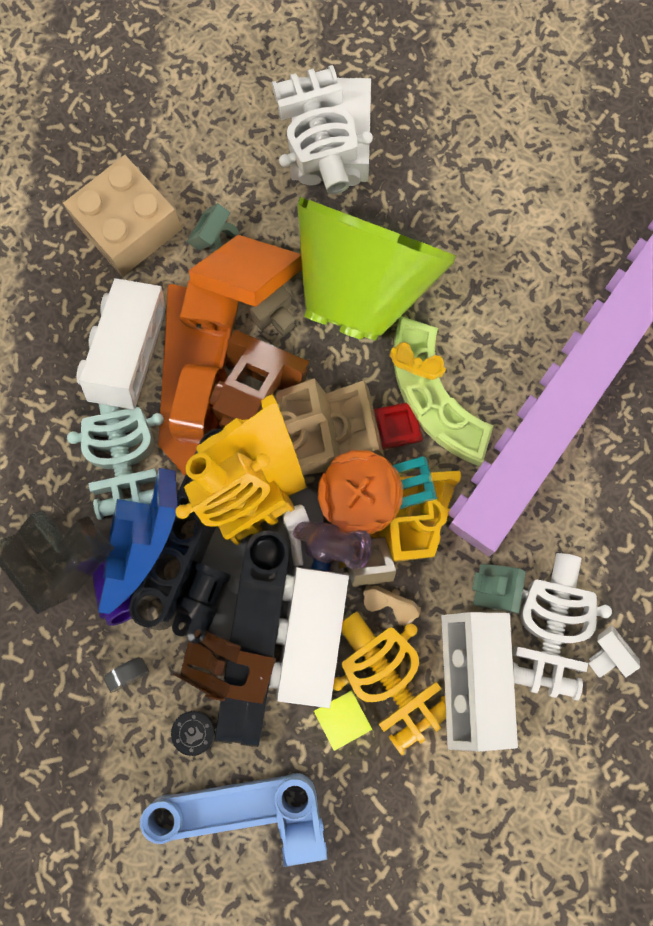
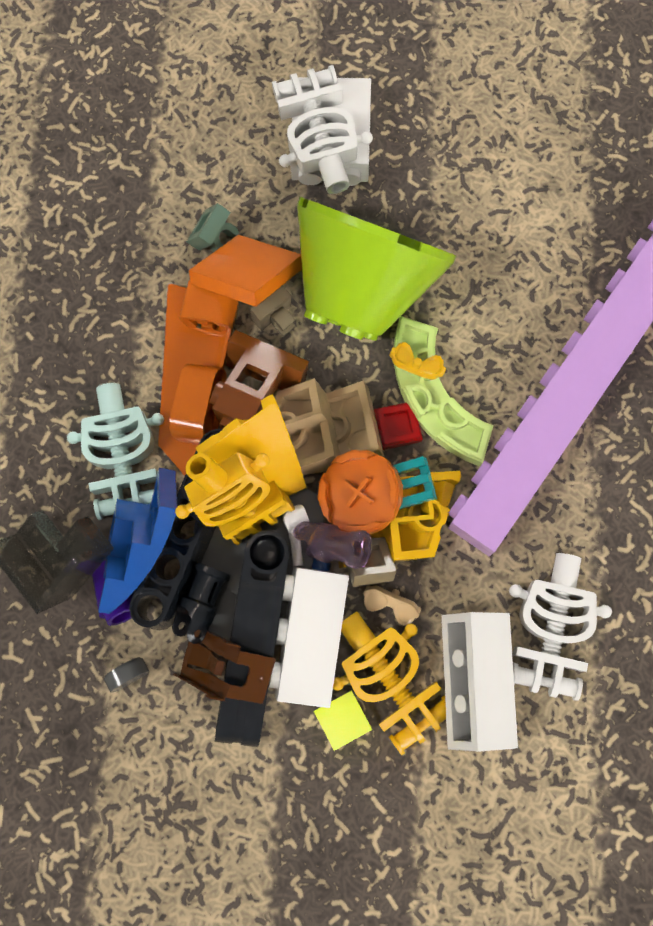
tan brick [63,155,182,277] -> none
white brick [77,278,166,410] -> none
light blue piece [140,773,328,867] -> none
black tile [171,711,216,756] -> none
sand green tile [472,564,526,614] -> none
white tile [588,625,640,678] -> none

